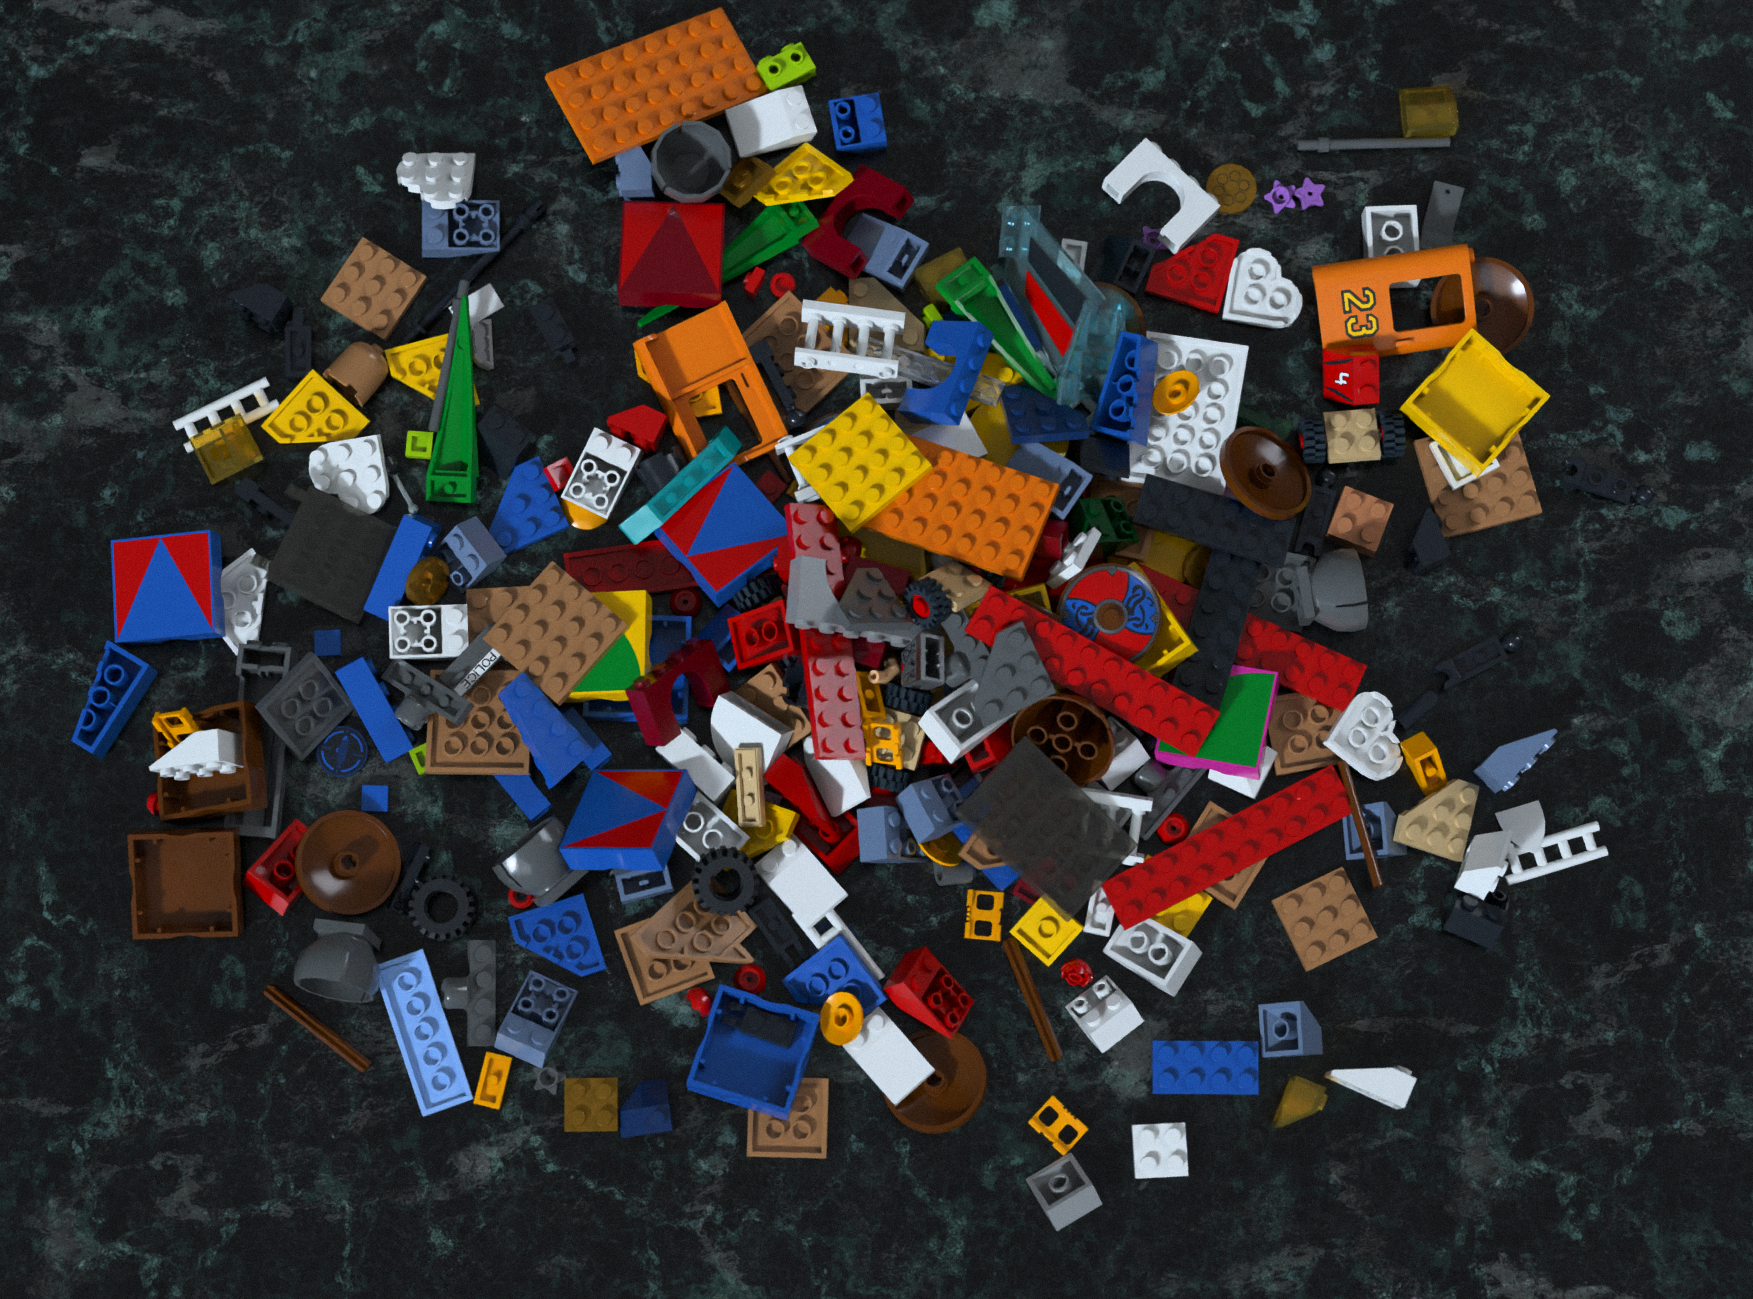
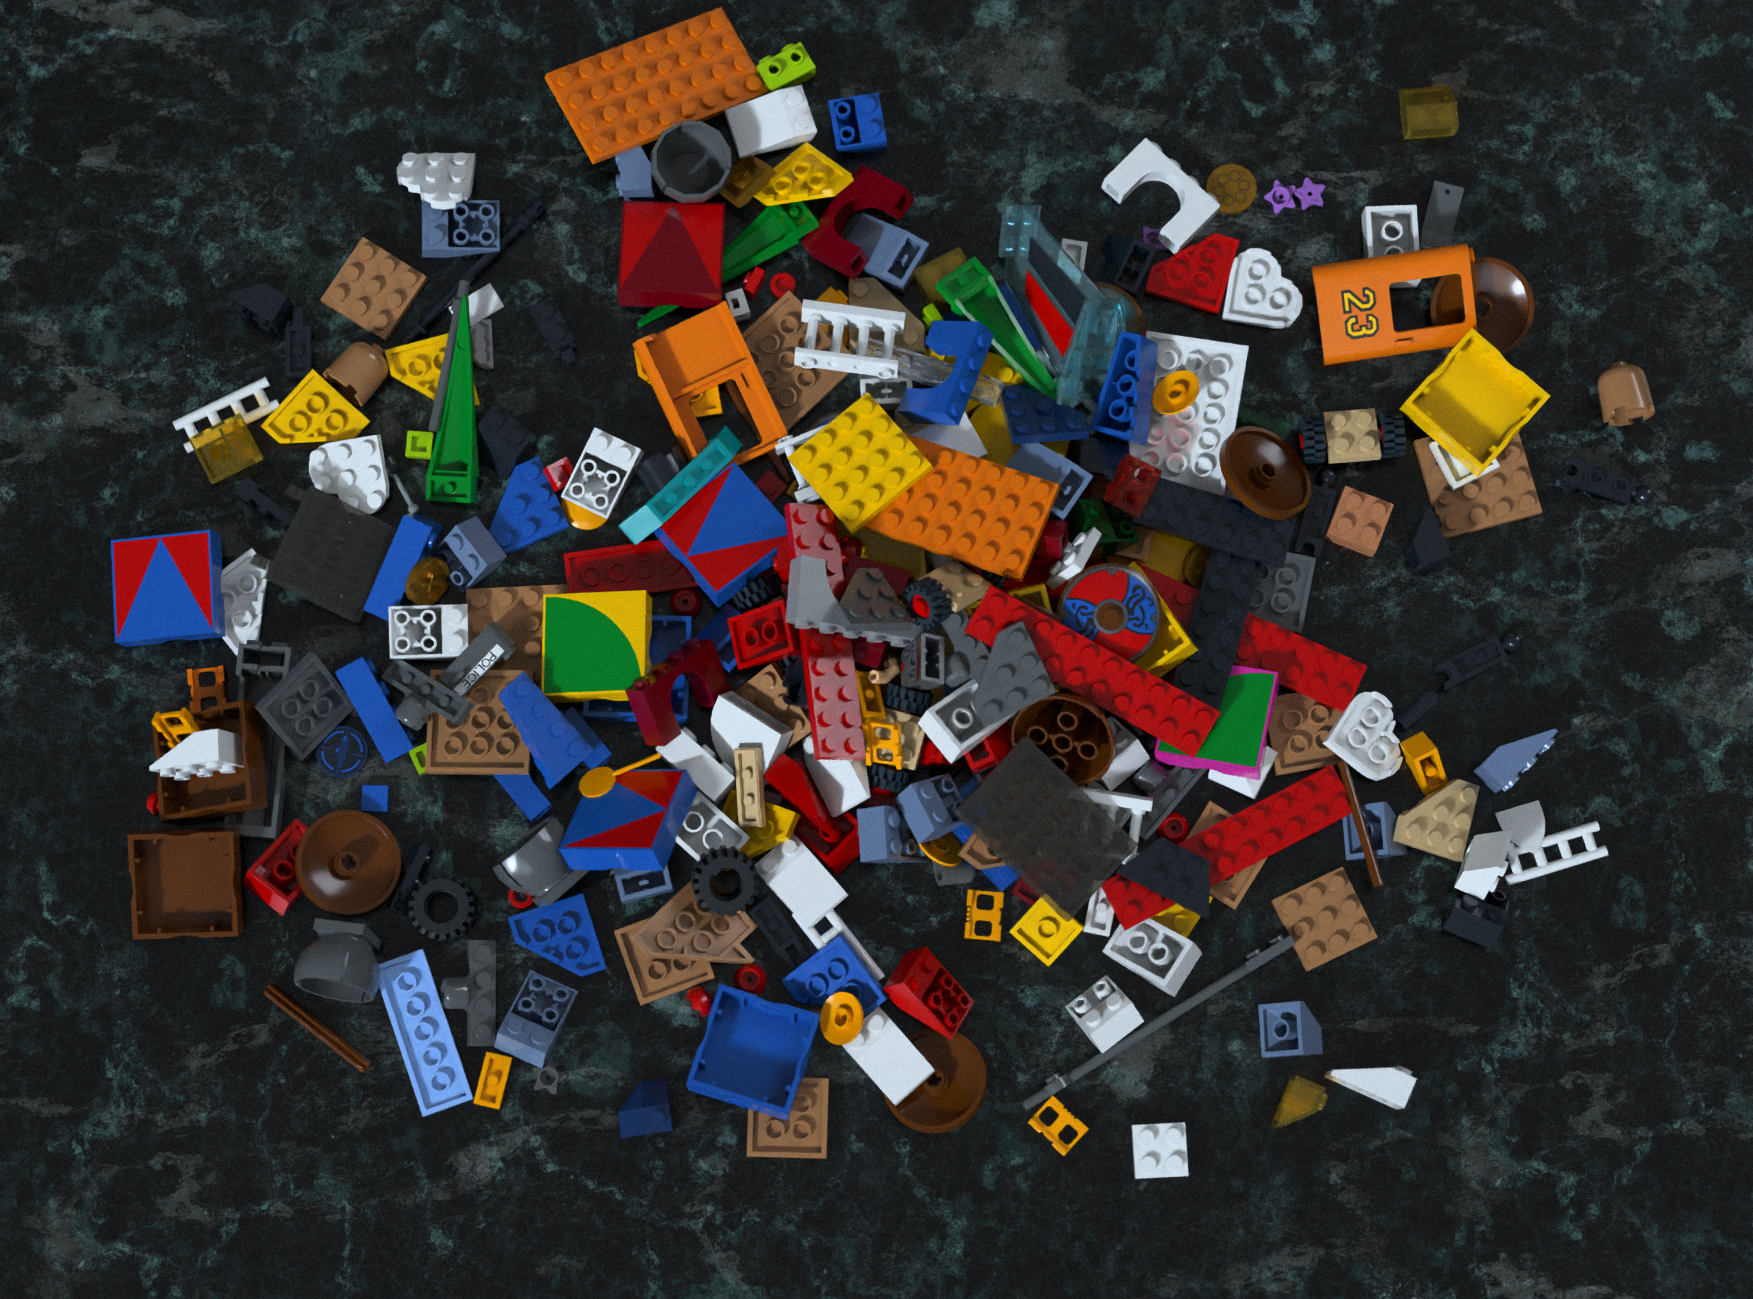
blue wedge [71,640,159,760] -> none
blue tile [314,629,342,657] -> none
medium nougat plate [483,561,630,706] -> none
pearl gold plate [564,1078,618,1132] -> none
red slope [606,405,669,454] -> none
black hinge [720,1001,798,1050] -> none
black plate [748,339,806,428] -> none
reddish brown axle [1002,937,1063,1061] -> none
light grey slope [1026,1152,1102,1231] -> none
red plate [1060,959,1093,987] -> none
blue plate [1152,1041,1259,1095] -> none
dark grey plate [1291,548,1368,632] -> none
dark grey bar [1297,137,1450,152] -> none
red slope [1322,344,1379,405] -> none
none -> orange piece [187,665,227,713]
none -> light orange piece [579,753,661,798]
none -> white piece [725,288,751,323]
none -> dark grey bar [1021,934,1296,1111]
none -> clear red brick [1104,453,1162,517]
none -> black wing [1116,837,1210,919]
none -> medium nougat cylinder [1598,361,1655,426]

